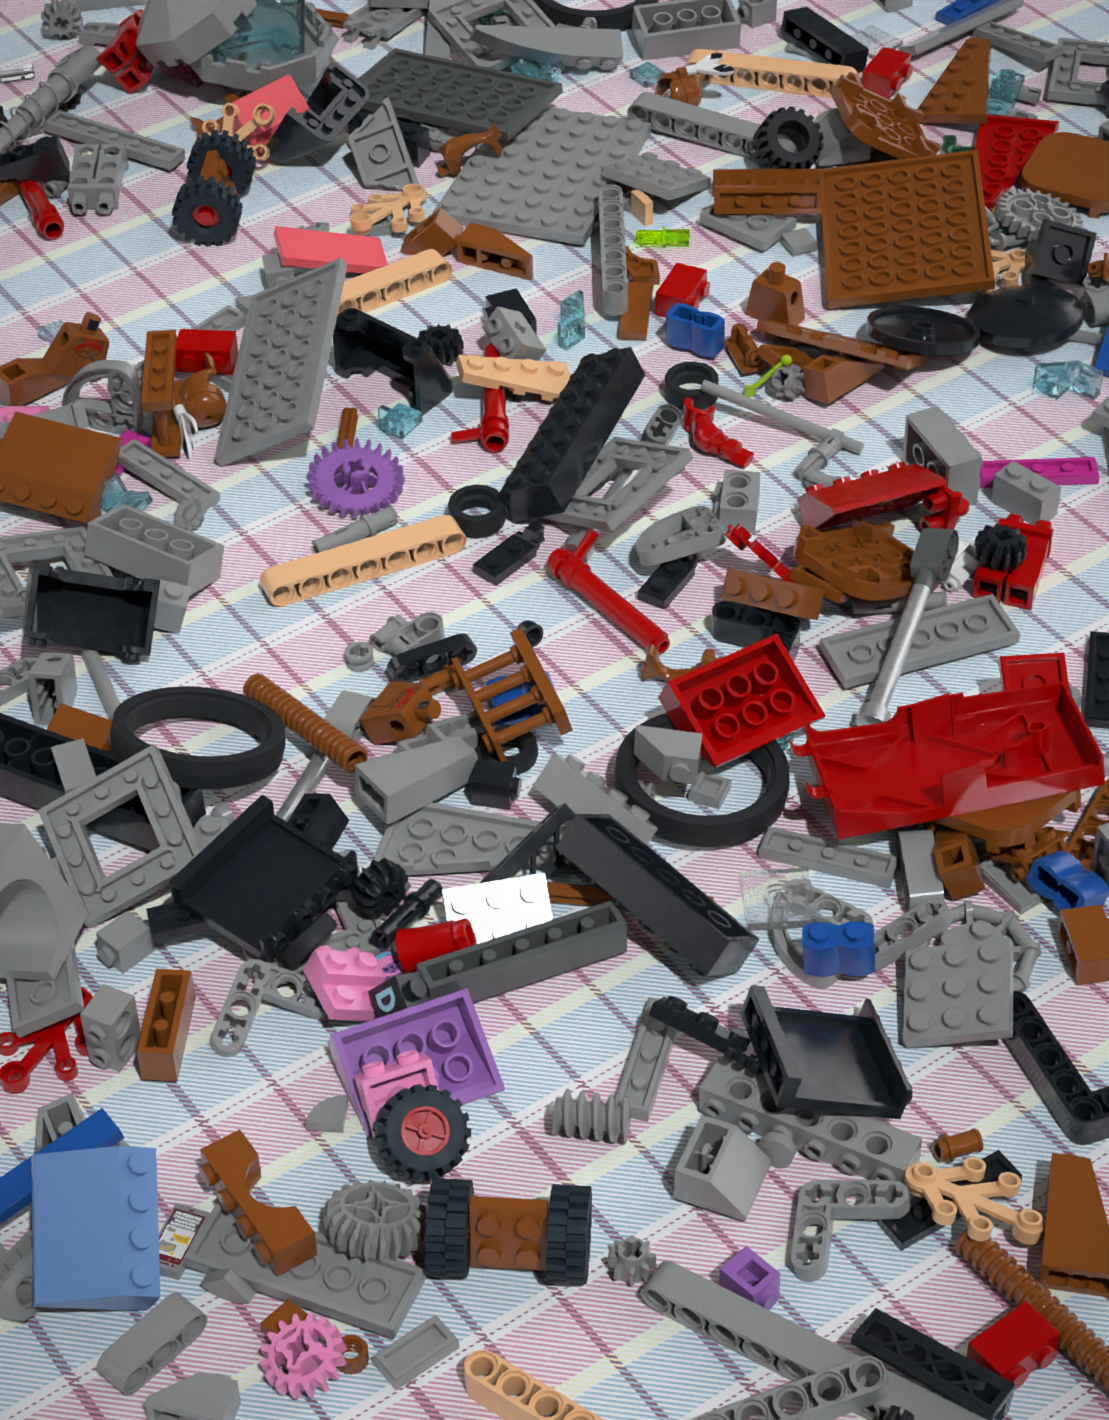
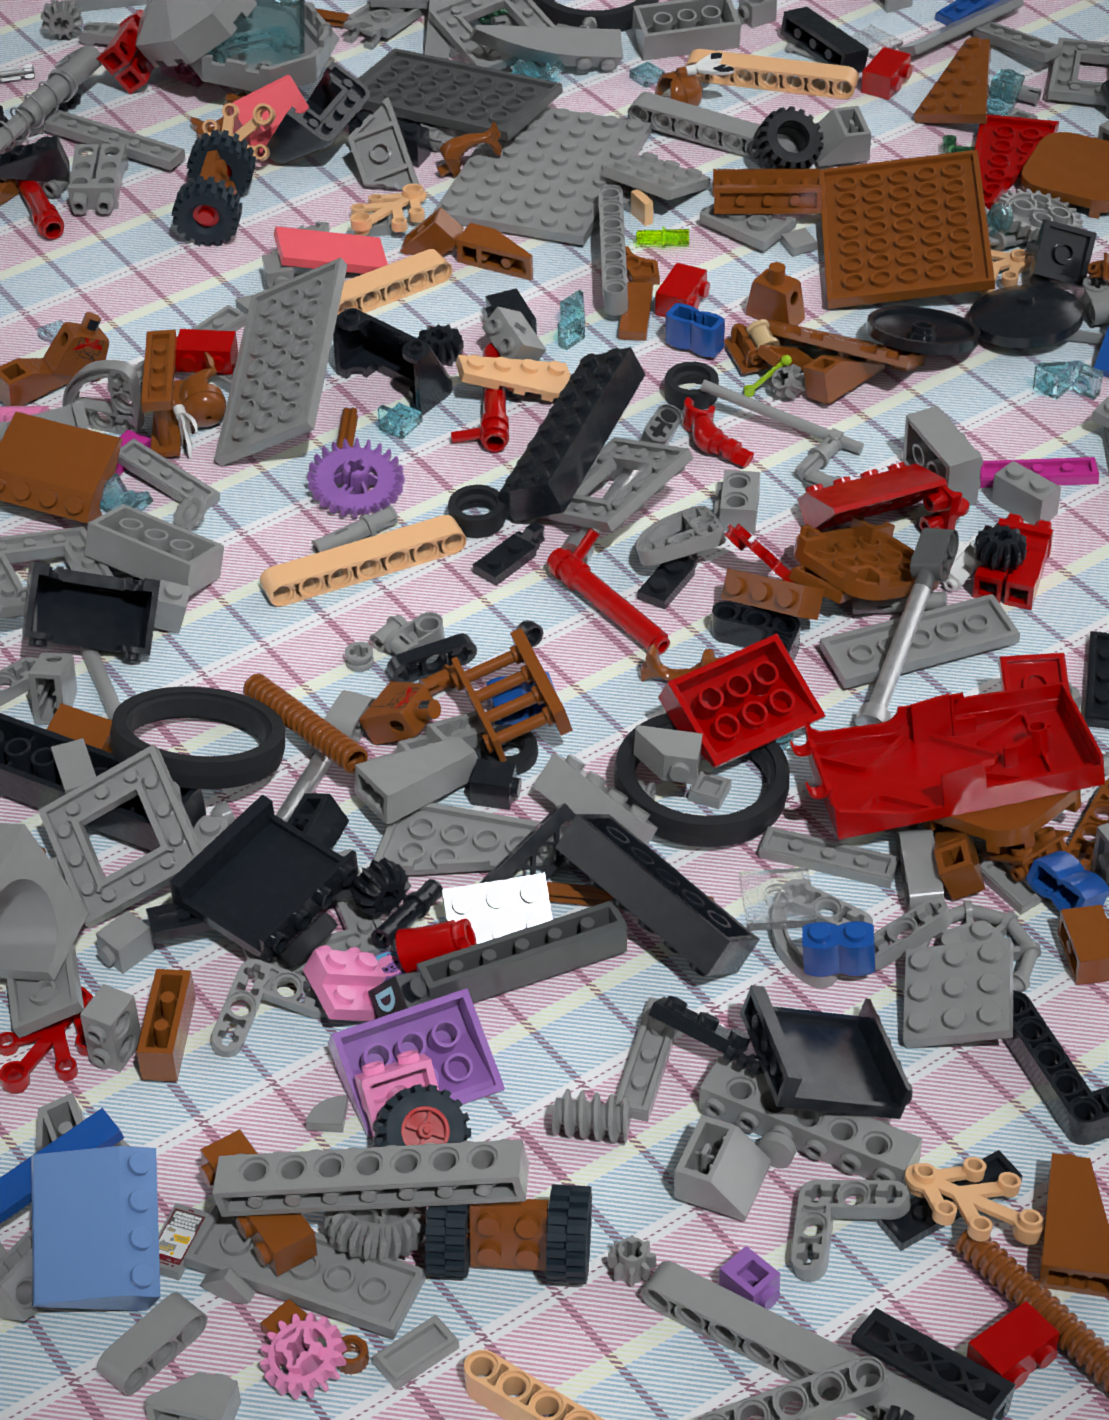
dark orange tile [830,72,940,159] -> none
dark orange pin [933,1128,983,1163] -> none
none -> light grey brick [212,1139,529,1217]
none -> tan bush [746,319,780,349]
none -> clear light blue tile [986,203,1013,235]

